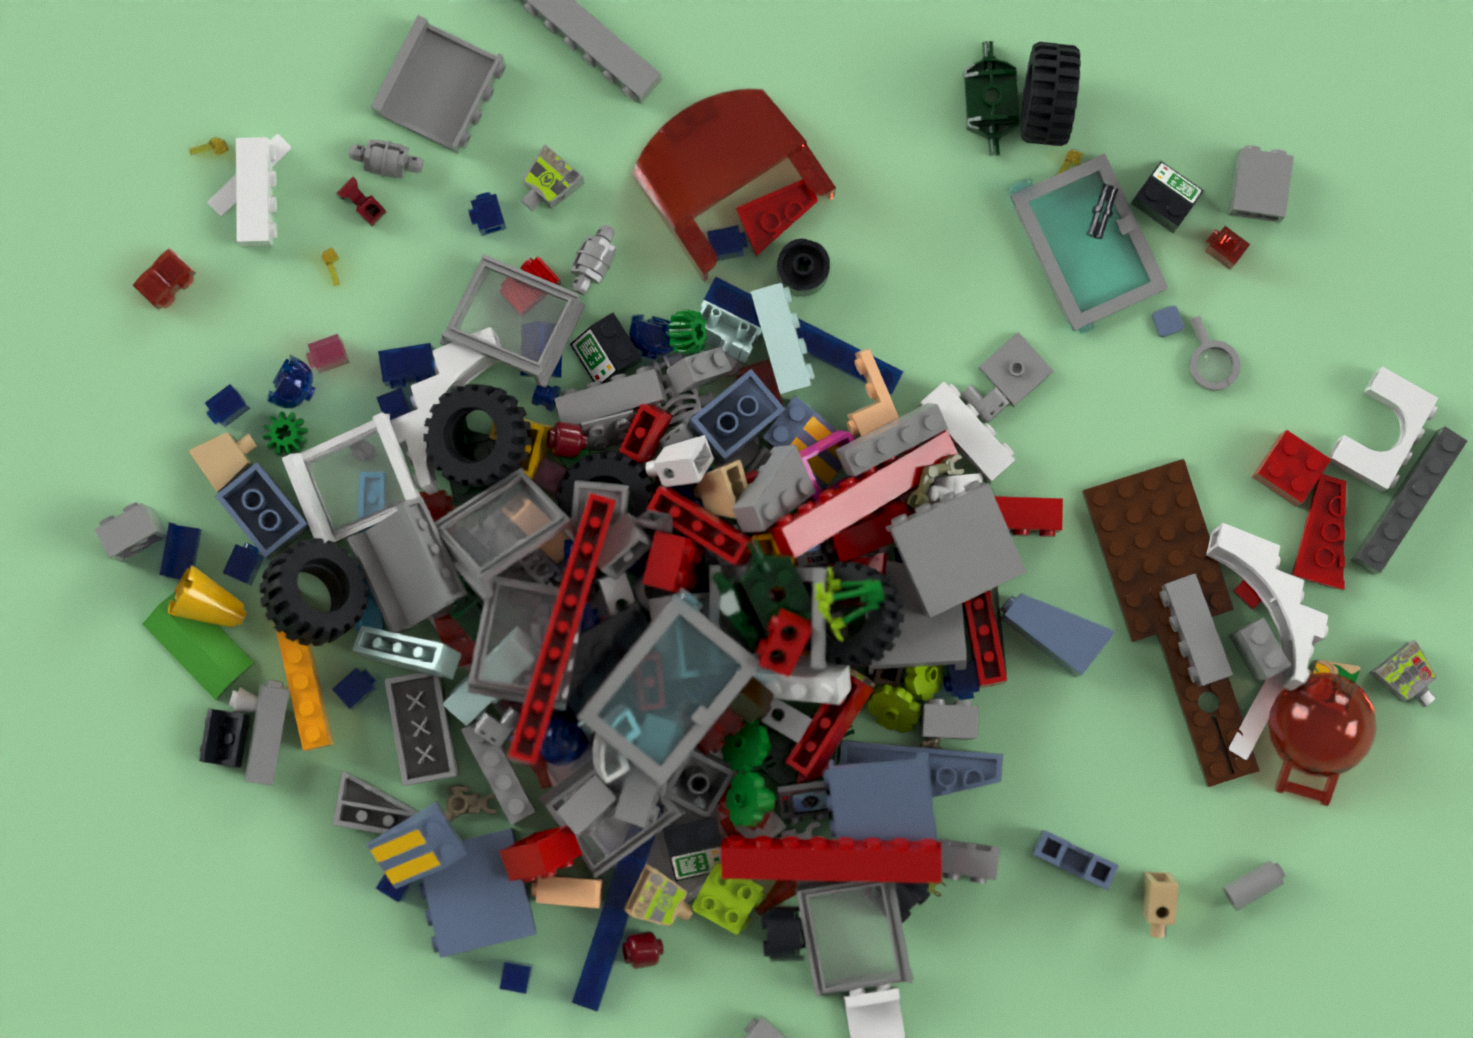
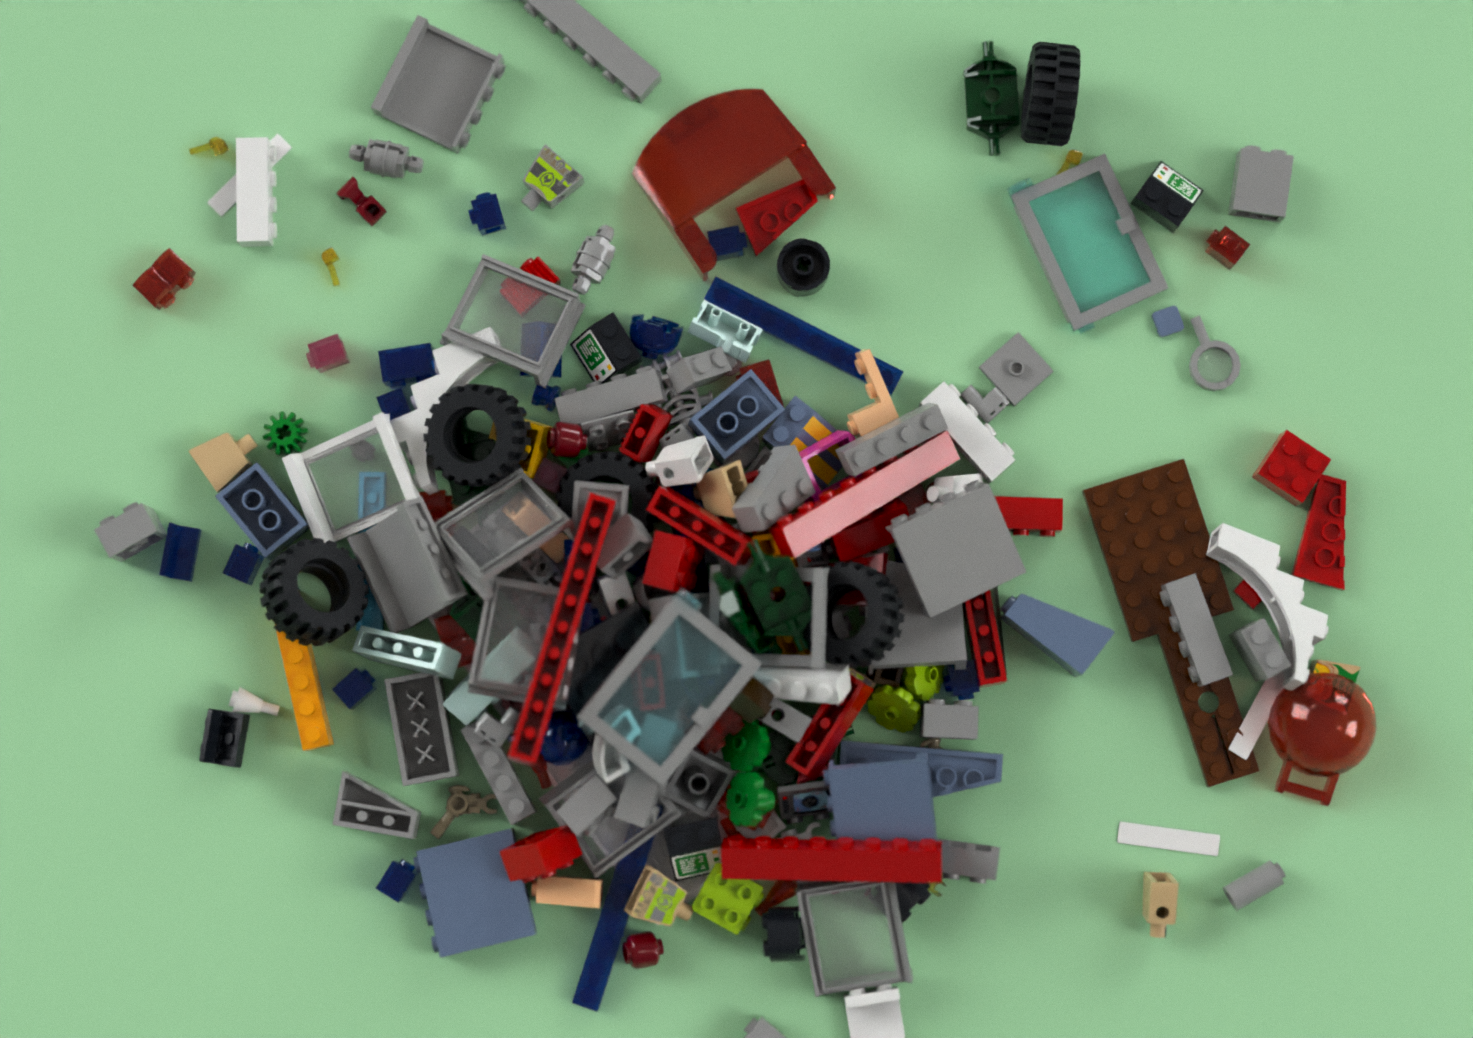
bright green slope [143,592,255,700] -> none
yellow cone [168,565,247,628] -> none
clear blue brick [205,384,250,427] -> none
light grey brick [244,679,289,785] -> none
clear blue cylinder [266,354,316,409] -> none
sand blue slope [367,801,467,889] -> none
clear blue brick [499,960,533,994] -> none
flat silver slope [634,510,673,533] -> none
green gear [668,309,708,355] -> none
light aqua brick [751,283,815,394] -> none
red brick [756,608,812,678] -> none
plant [814,567,884,641] -> none
olive piece [907,454,964,509] -> none
sand blue arch [1030,830,1119,890] -> none
black pin [1087,184,1119,240] -> none
white arch [1328,366,1438,492] -> none
dark grey brick [1351,426,1468,575] -> none
torso [1369,640,1436,707] -> none
none -> white sticker [1117,822,1220,856]

